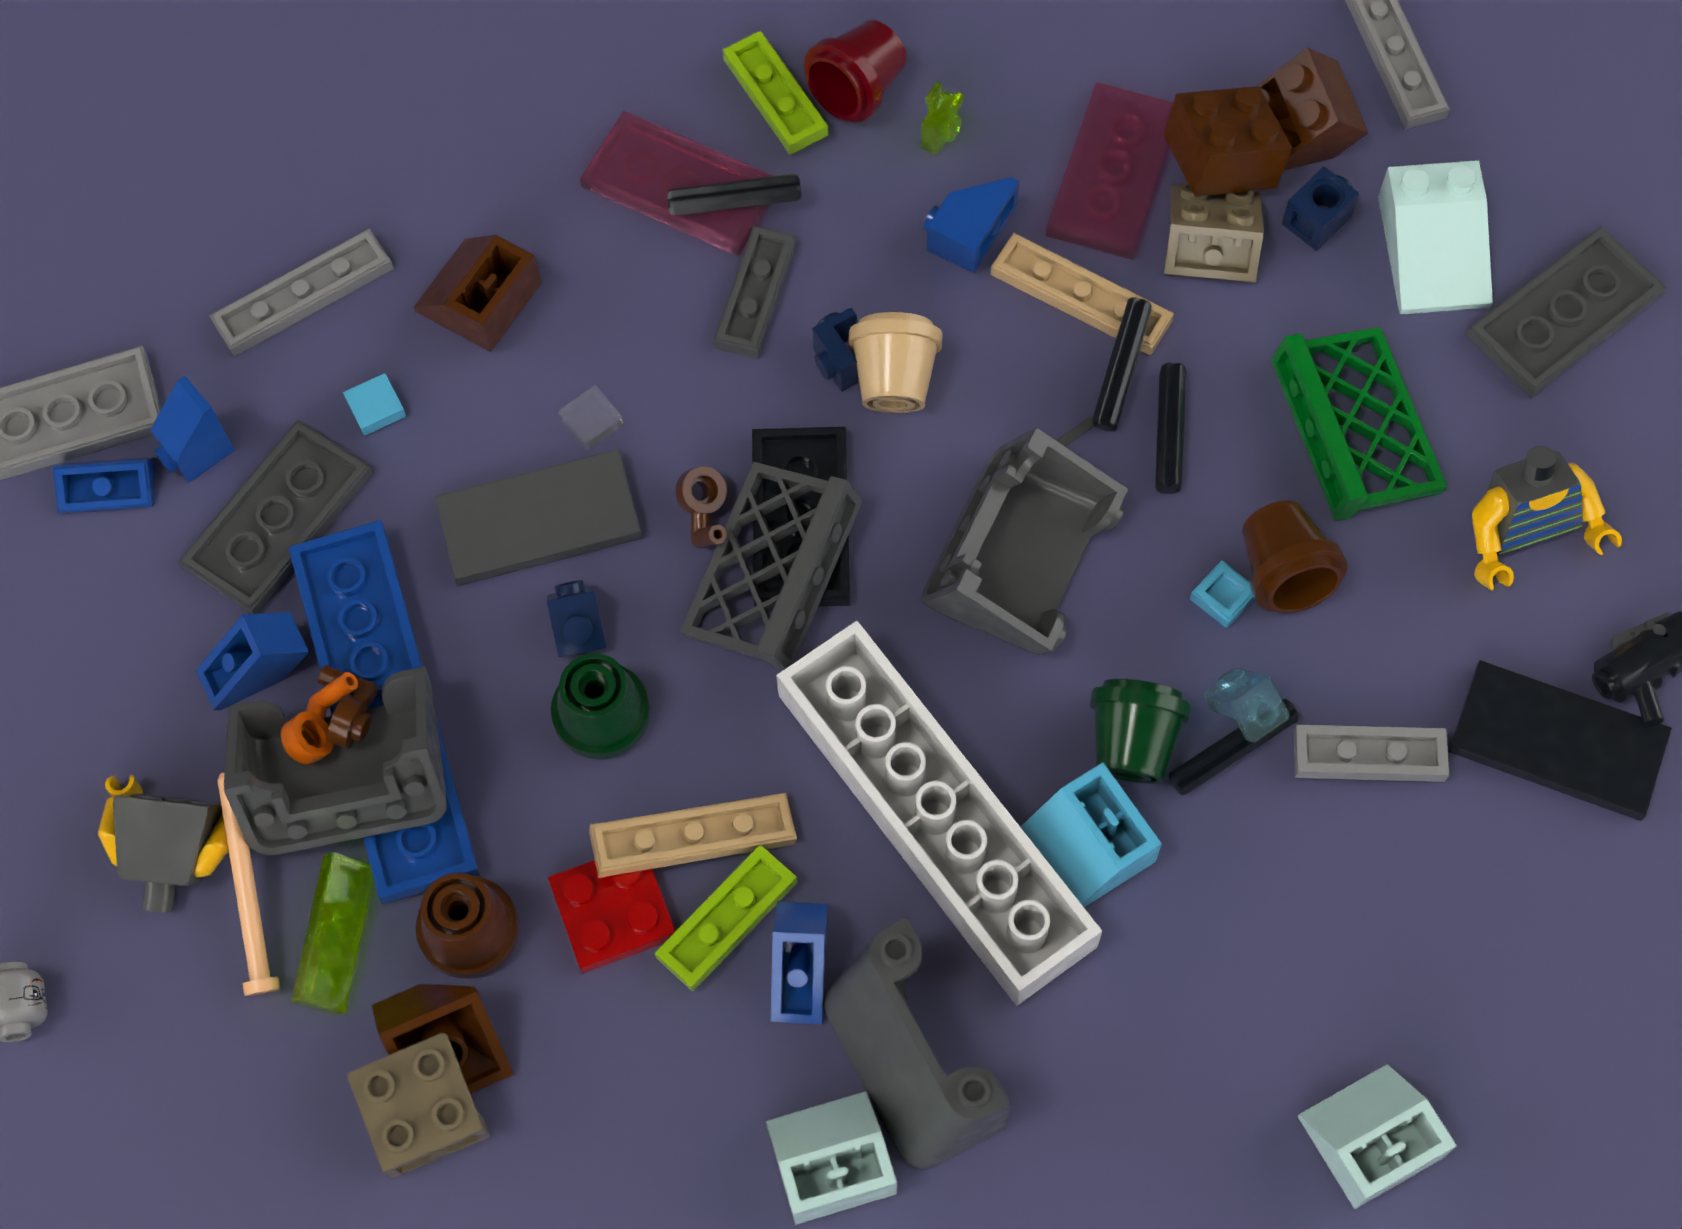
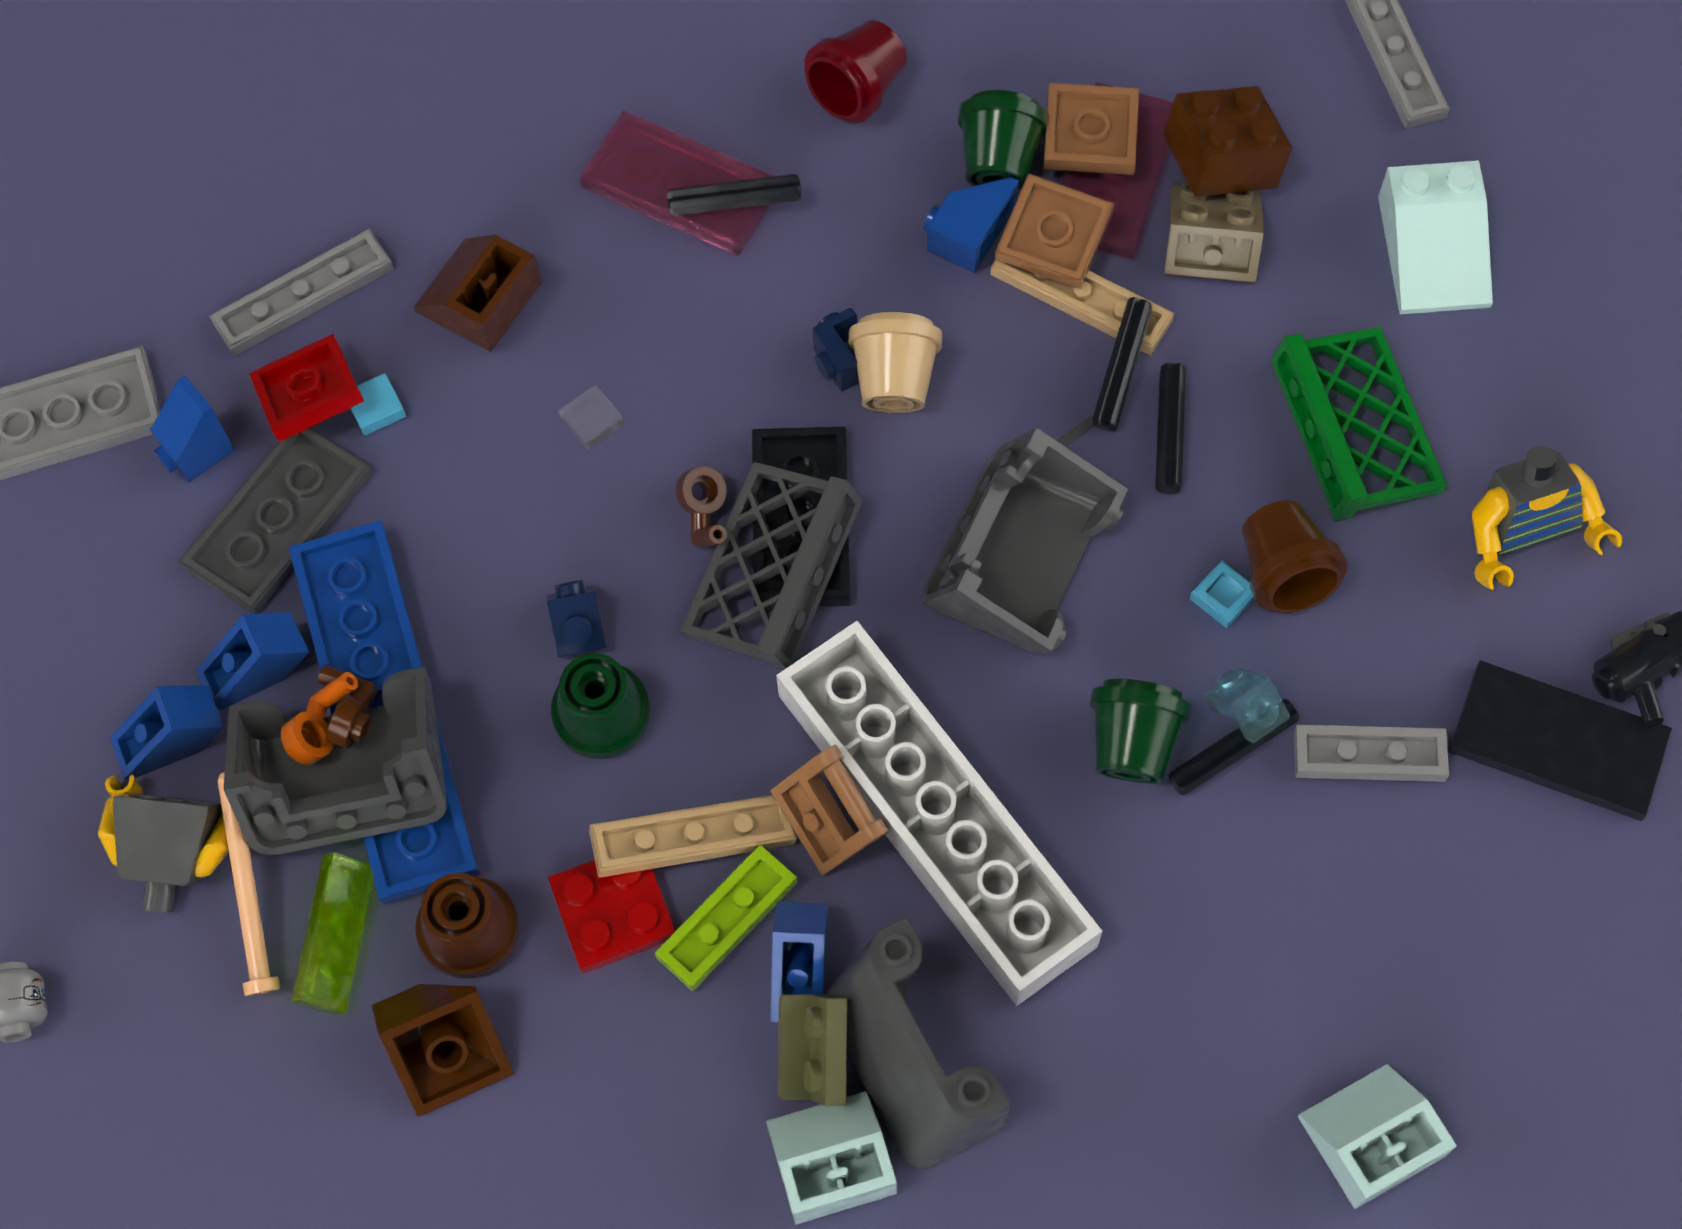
blue slope [52,457,155,513] -> none
dark tan bracket [348,1033,491,1179] -> none
dark grey tile [435,449,642,586] -> none
dark grey tile [713,225,797,359] -> none
lime plate [723,30,828,155] -> none
clear neon green plate [921,81,964,155] -> none
medium azure slope [1020,762,1162,907] -> none
reddish brown slope [1257,47,1368,171] -> none
dark blue brick [1282,166,1359,251] -> none
dark grey tile [1465,226,1667,399] -> none
none -> blue slope [110,685,223,779]
none -> red plate [249,334,364,442]
none -> medium nougat plate [770,745,889,876]
none -> olive bracket [777,994,847,1106]
none -> dark green piece [958,90,1049,190]
none -> medium nougat plate [995,173,1114,290]
none -> medium nougat plate [1043,83,1139,175]

